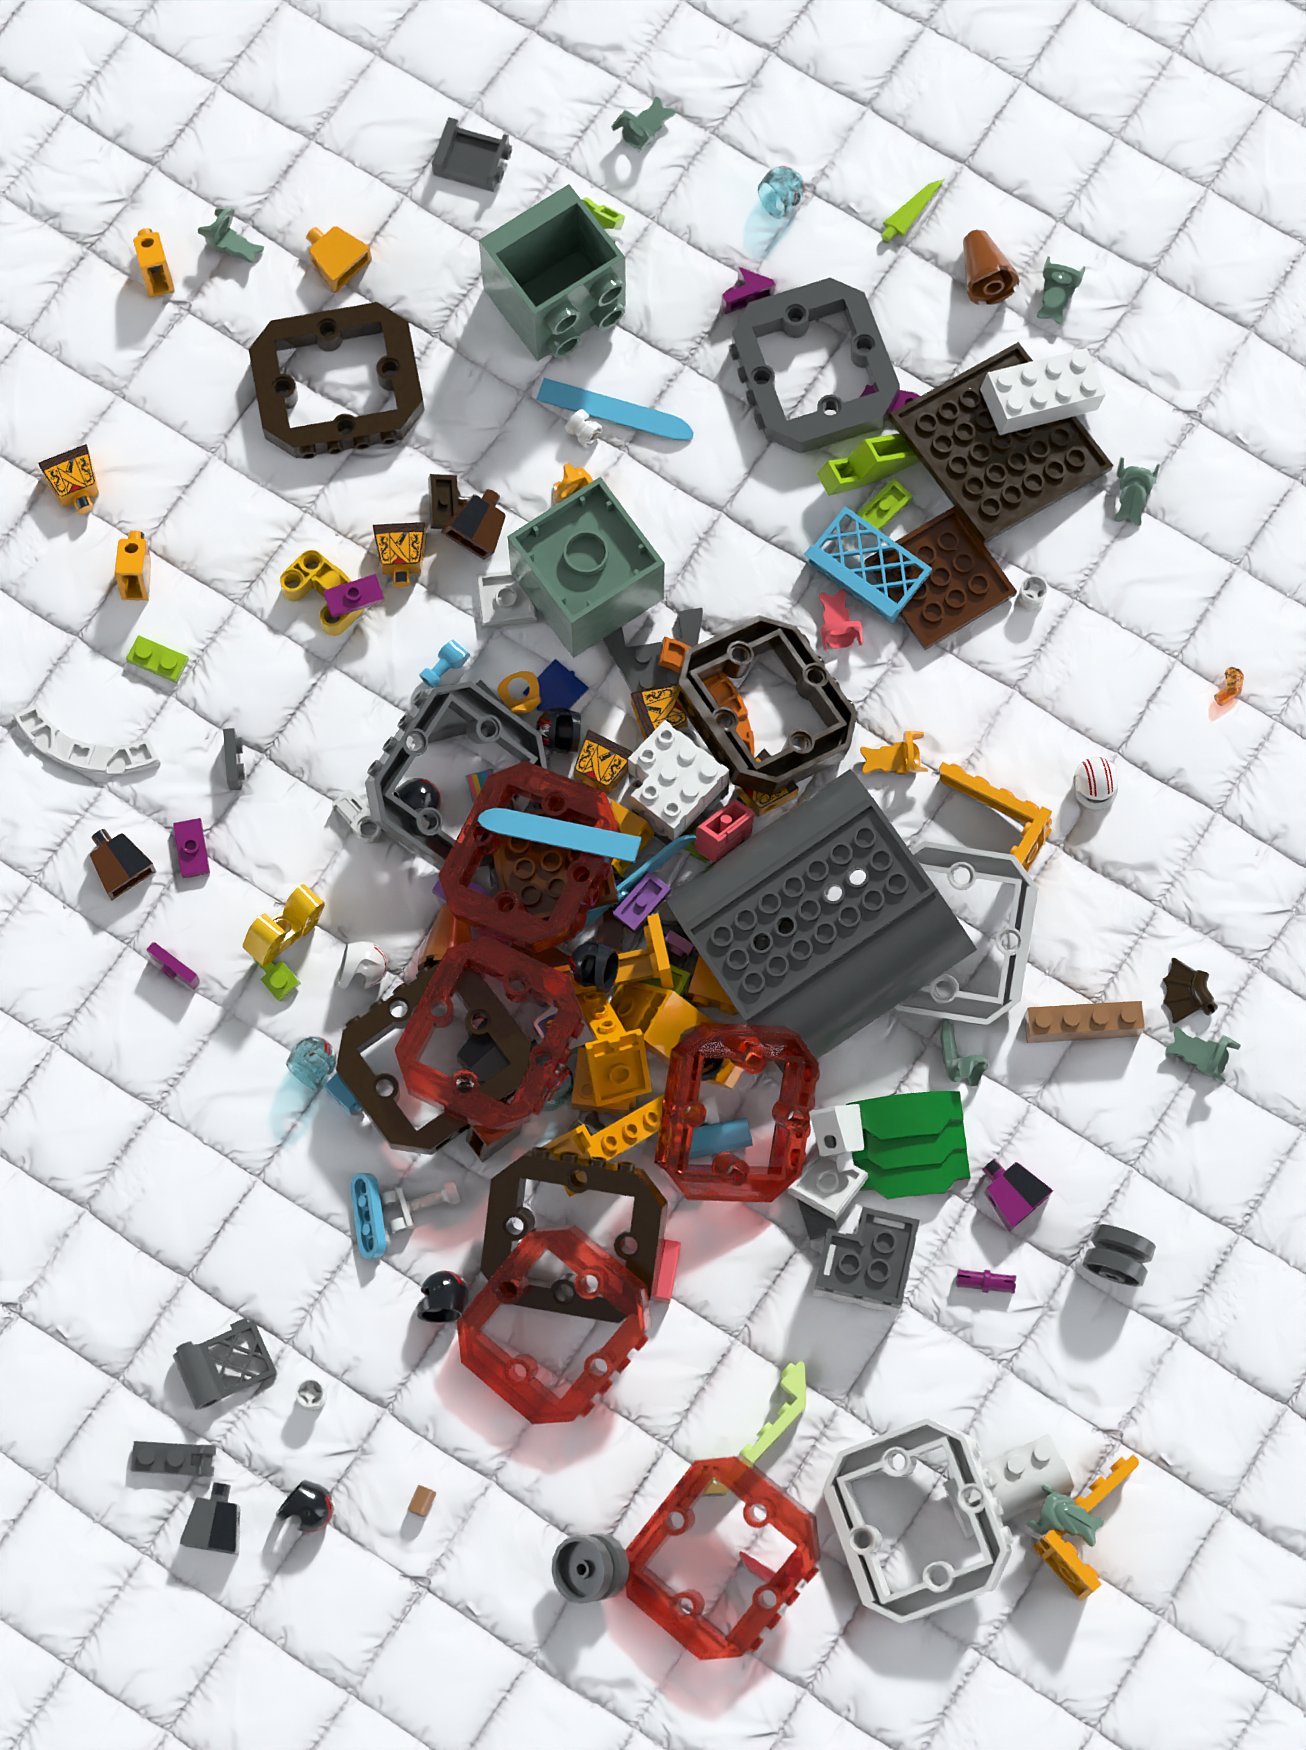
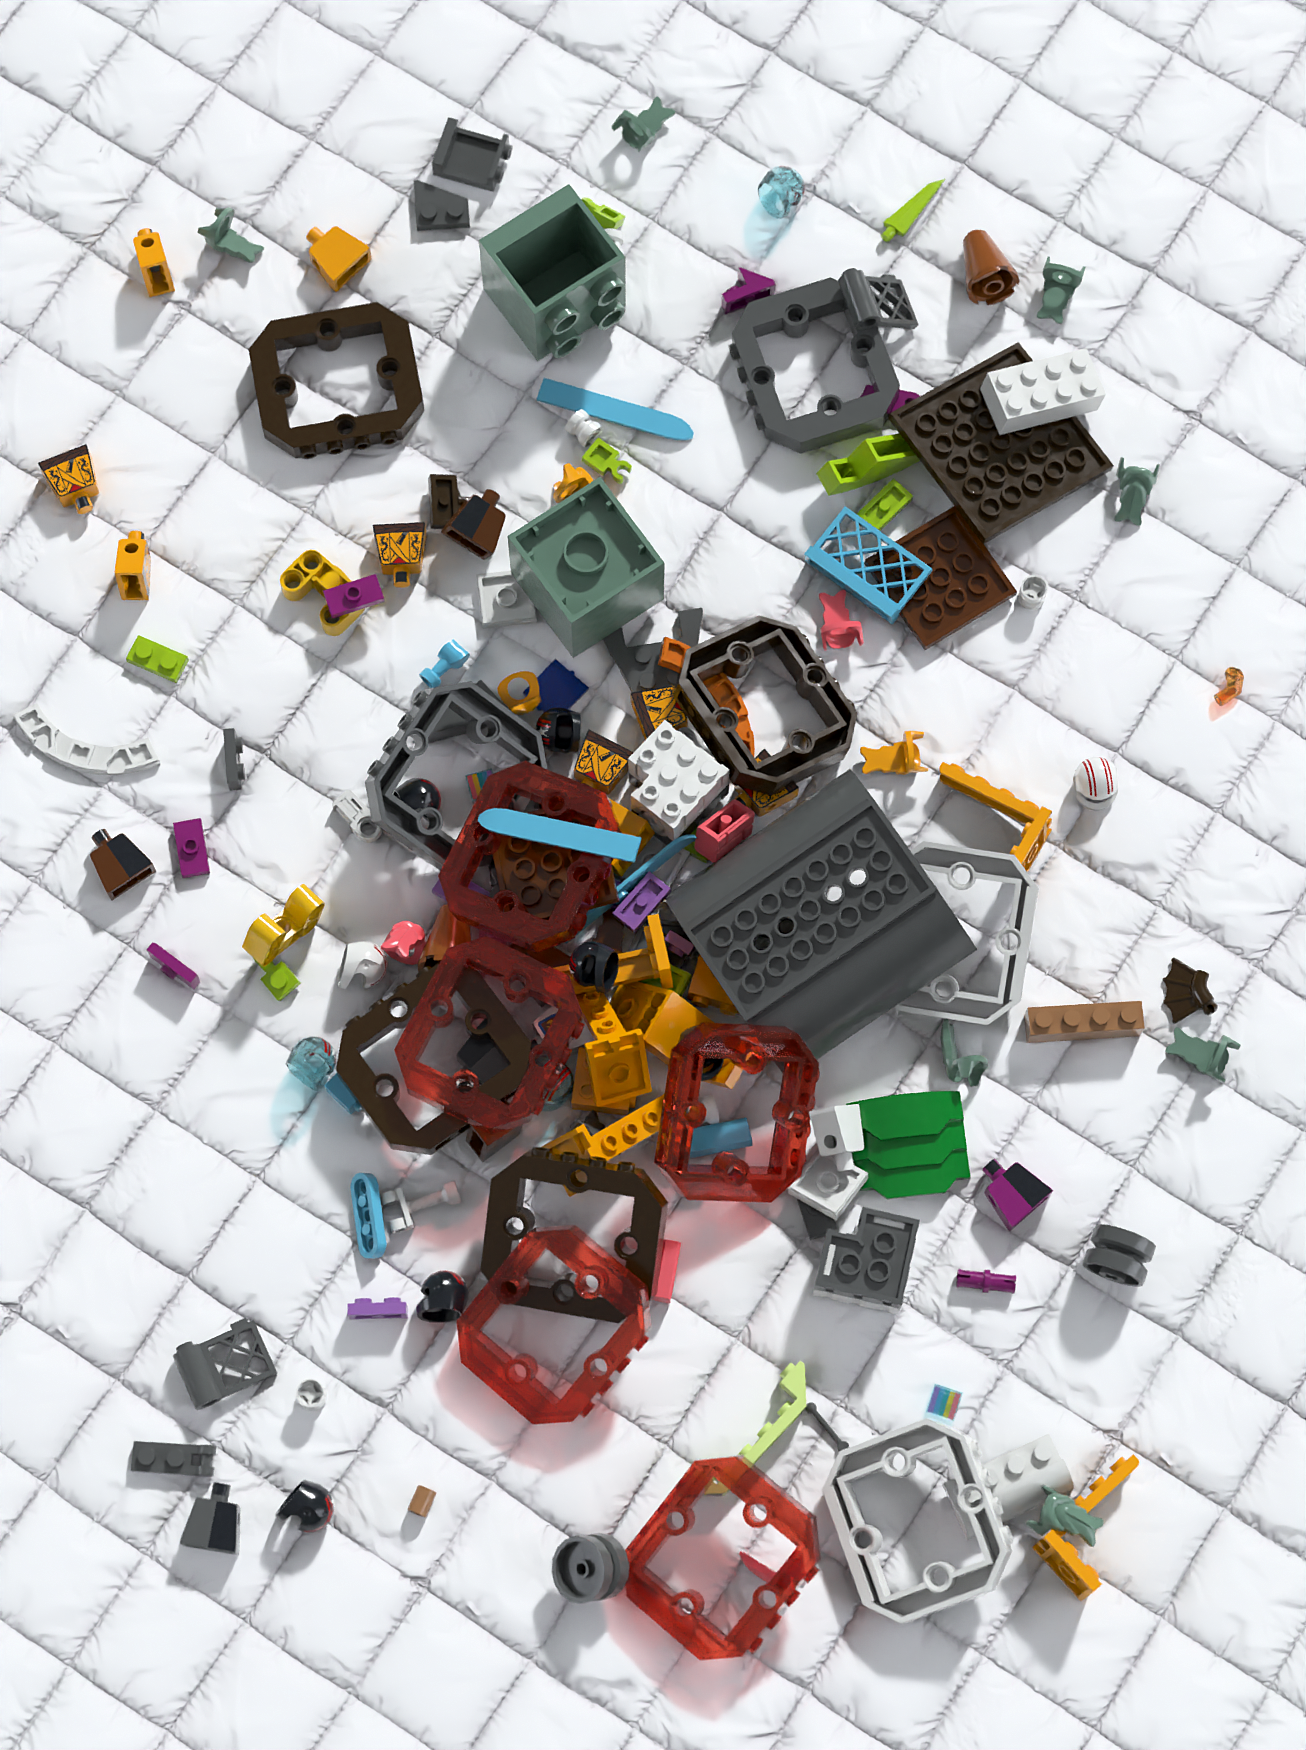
none -> medium lavender plate [347,1297,408,1320]
none -> coral hair [381,921,427,965]
none -> dark grey wing [414,180,470,231]
none -> lime plate [582,437,632,484]
none -> dark grey hinge [805,1402,849,1451]
none -> dark grey piece [838,268,919,330]
none -> clear light blue tile [925,1383,963,1422]

